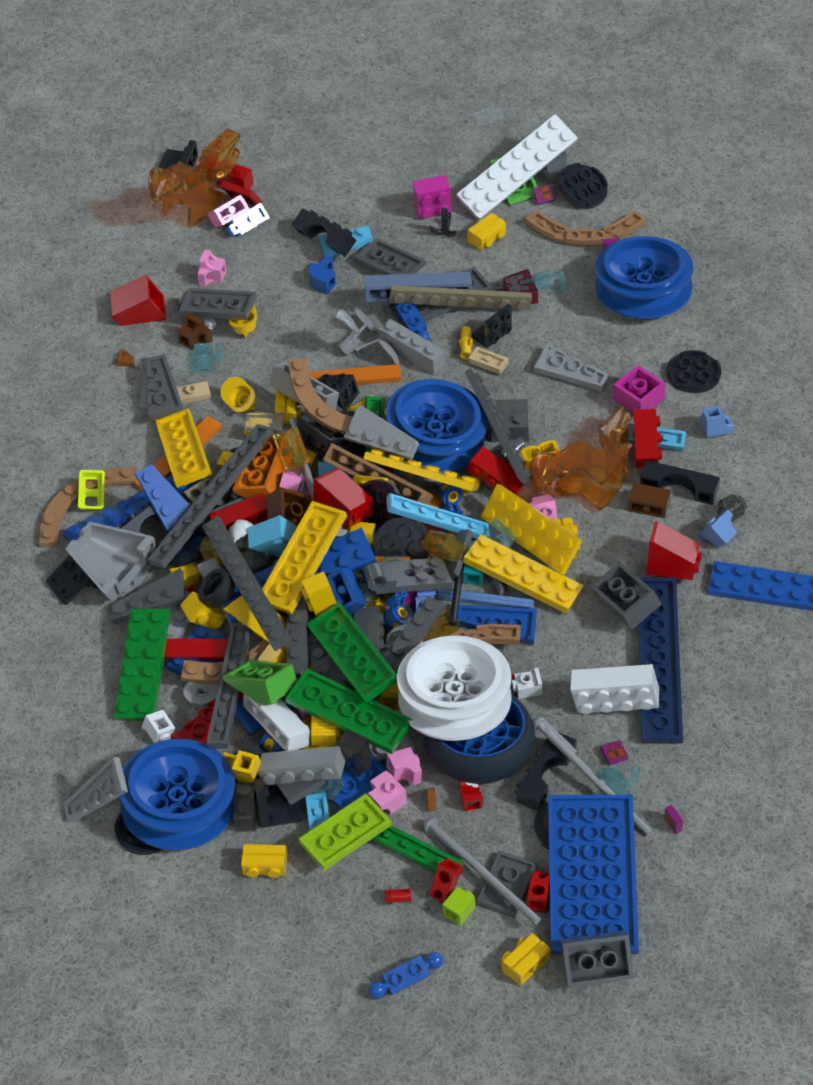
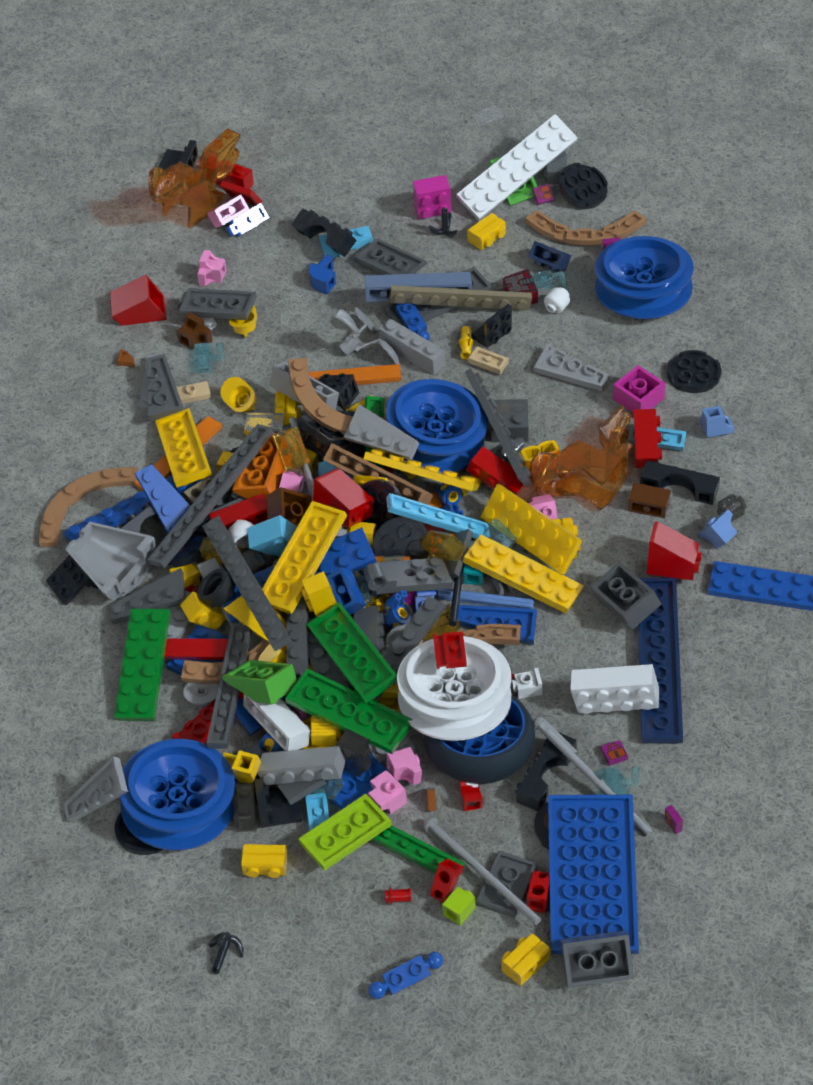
neon yellow piece [78,470,105,511] -> none
white brick [141,710,175,743] -> none
none -> black piece [209,932,244,974]
none -> red plate [433,631,467,669]
none -> dark blue brick [528,241,572,273]
none -> white head [544,287,570,313]

